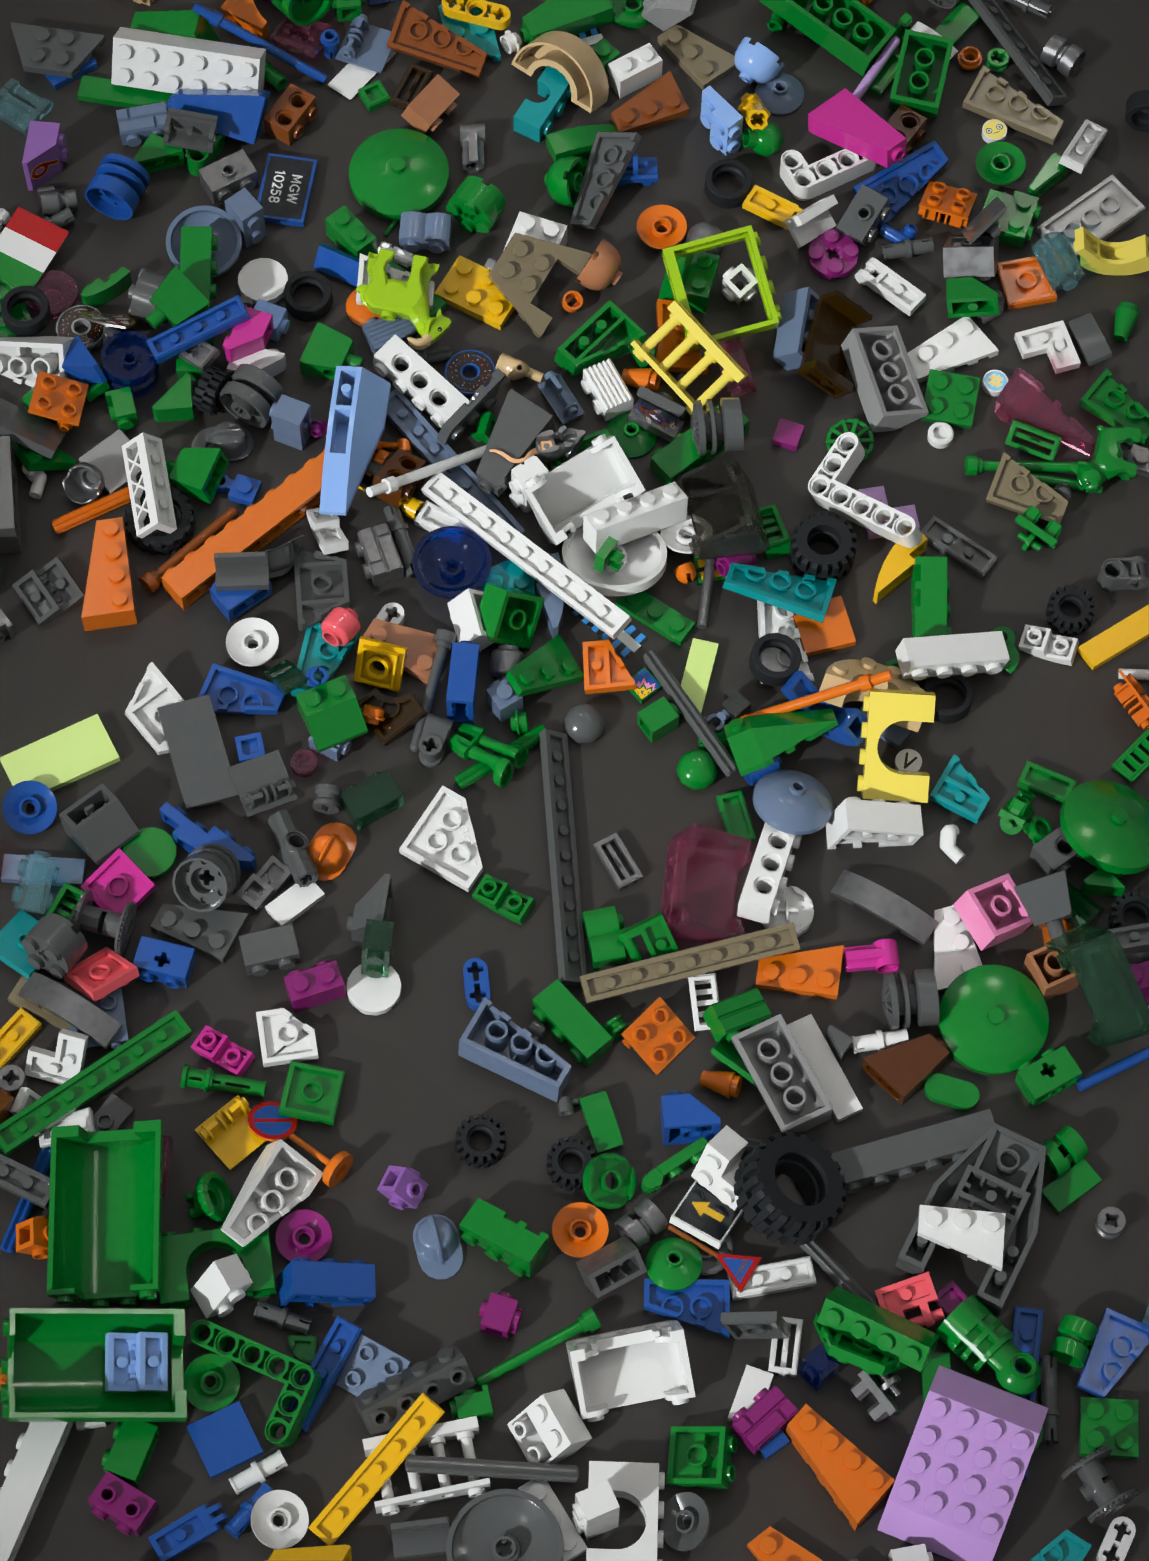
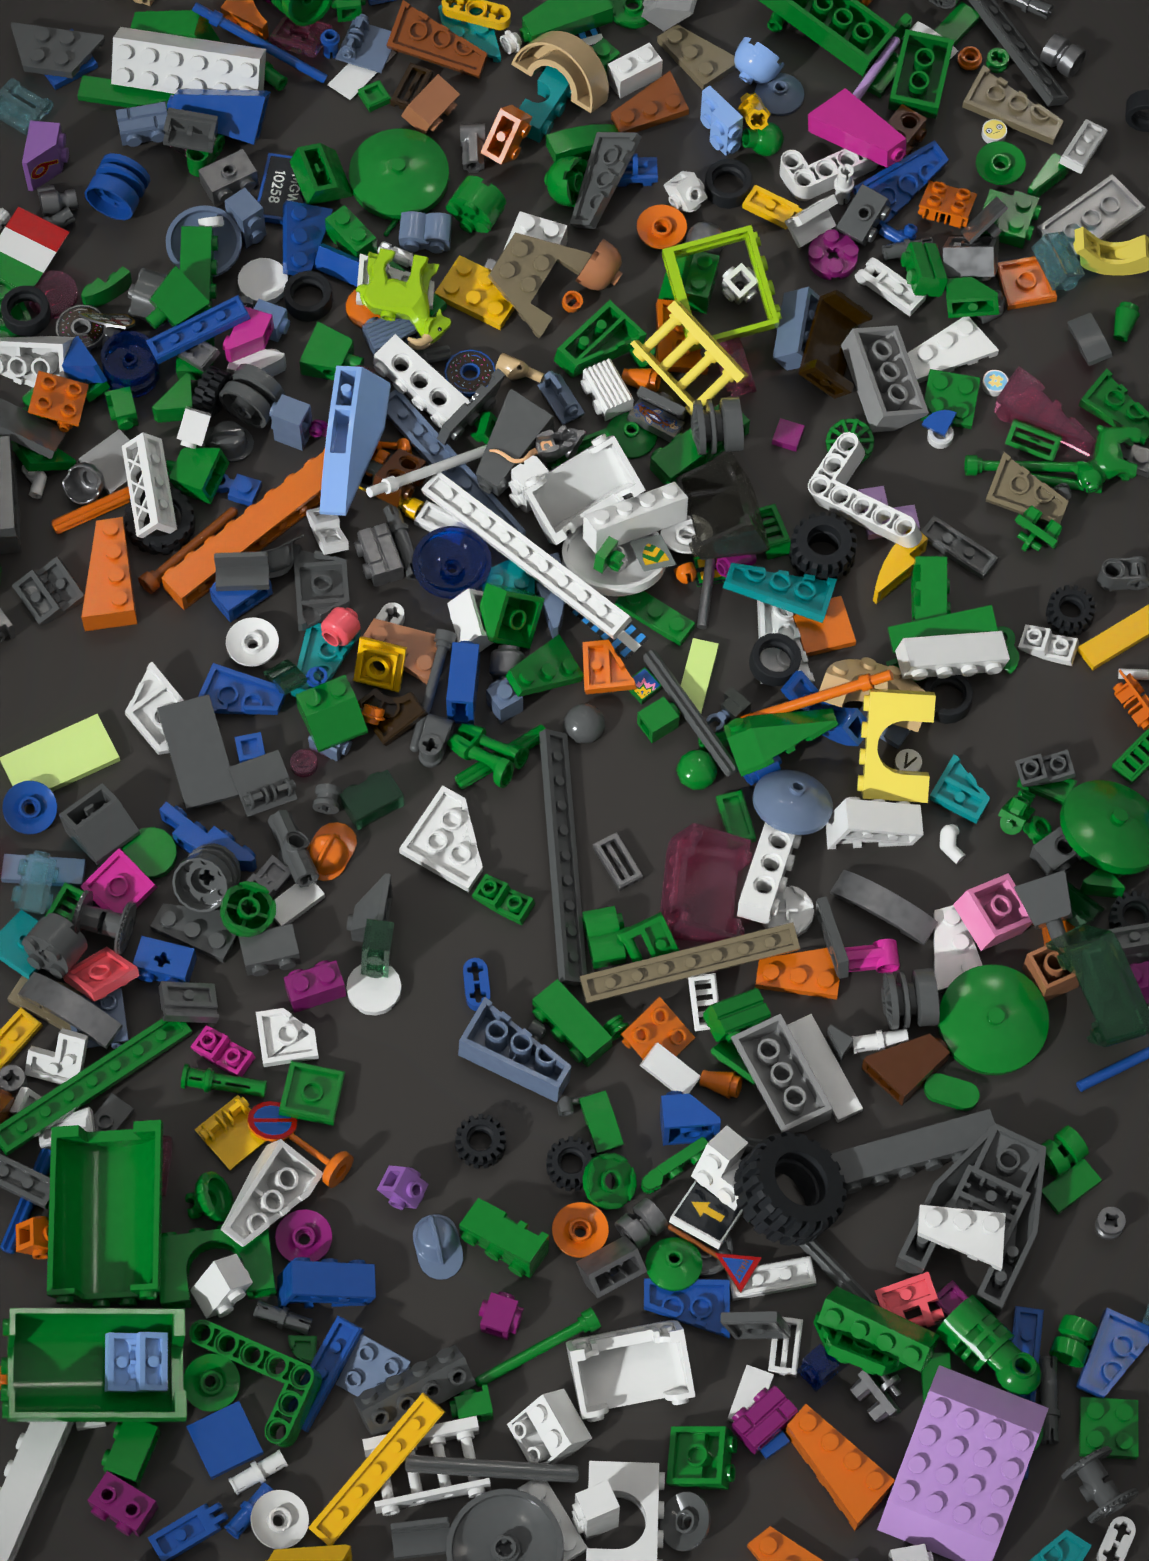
green slope [133,133,185,174] -> none
dark orange brick [263,84,318,146] -> none
green plate [510,710,529,736] -> none
white plate [1014,320,1081,374] -> none
green brick [1014,1045,1083,1108] -> none
none -> flat silver plate [158,981,219,1023]
none -> white brick [177,406,211,449]
none -> white tile [198,216,224,228]
none -> green cylinder [220,881,276,937]
none -> blue wing [283,200,333,276]
none -> green slope [289,143,353,205]
none -> orange brick [480,105,532,165]
none -> light grey sticker [629,534,676,572]
none -> white tile [640,1042,701,1094]
none -> white brick [663,171,708,213]
none -> dark grey tile [816,896,849,979]
none -> white pin [834,164,854,205]
none -> green tile [887,605,998,654]
none -> green brick [901,242,948,297]
none -> blue tile [922,410,957,437]
none -> dark grey slope [1015,749,1076,787]

